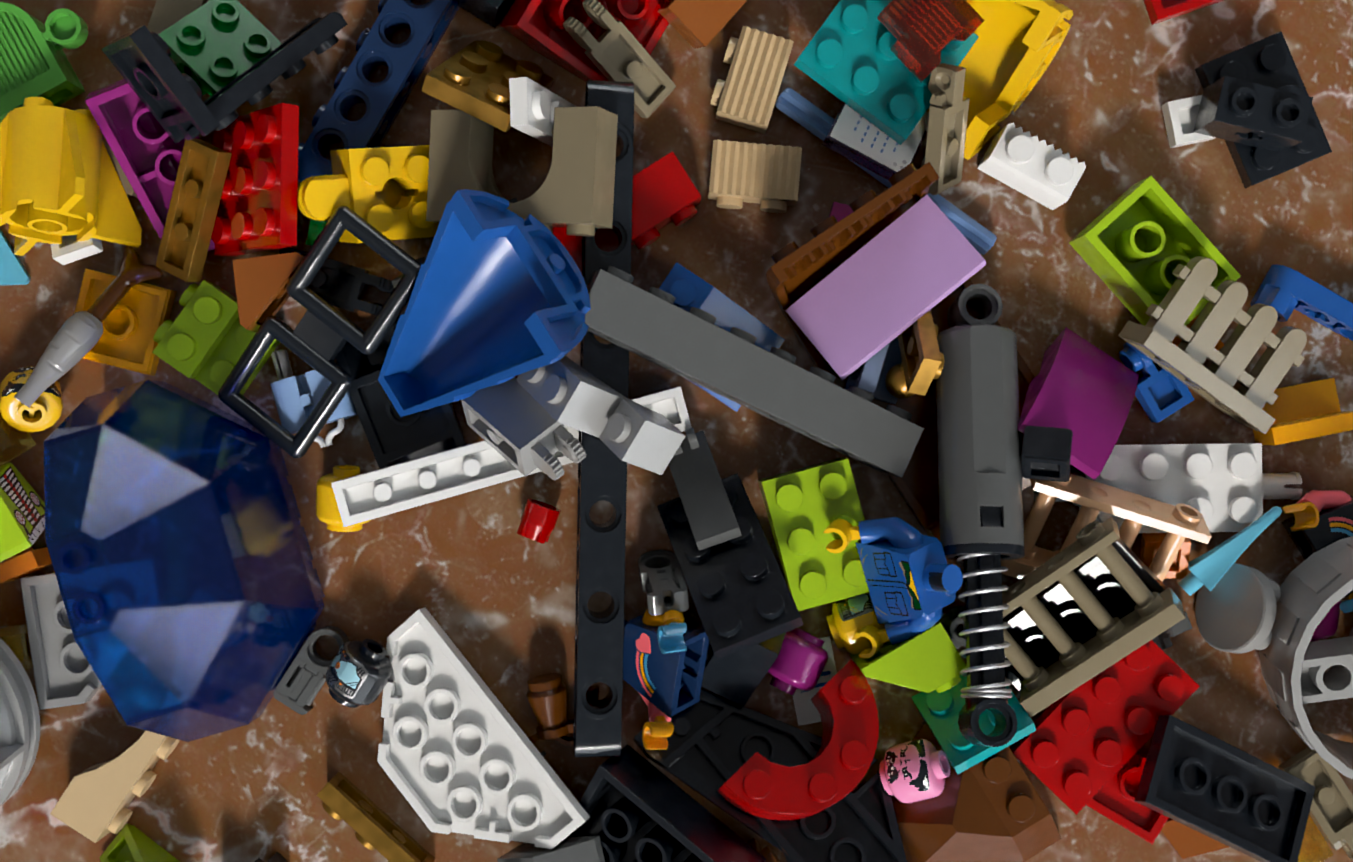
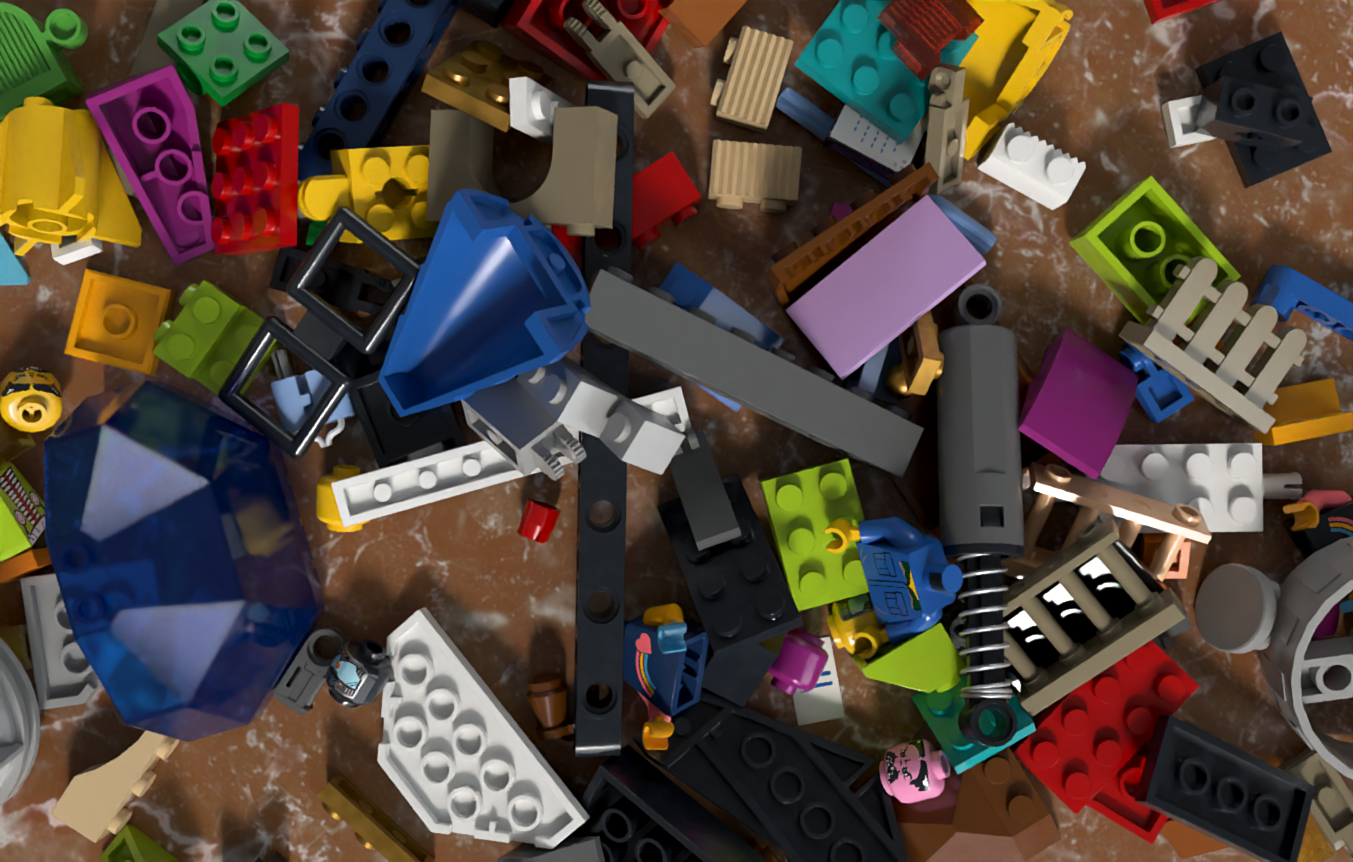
light grey piece [14,245,164,408] -> none
black bracket [101,12,347,143] -> none
pearl gold plate [155,138,232,282] -> none
dark orange slope [232,252,305,332] -> none
dark grey piece [638,550,689,616] -> none
red brick [717,659,879,821] -> none
black slope [1022,426,1073,482] -> none
medium azure piece [1178,506,1282,596] -> none

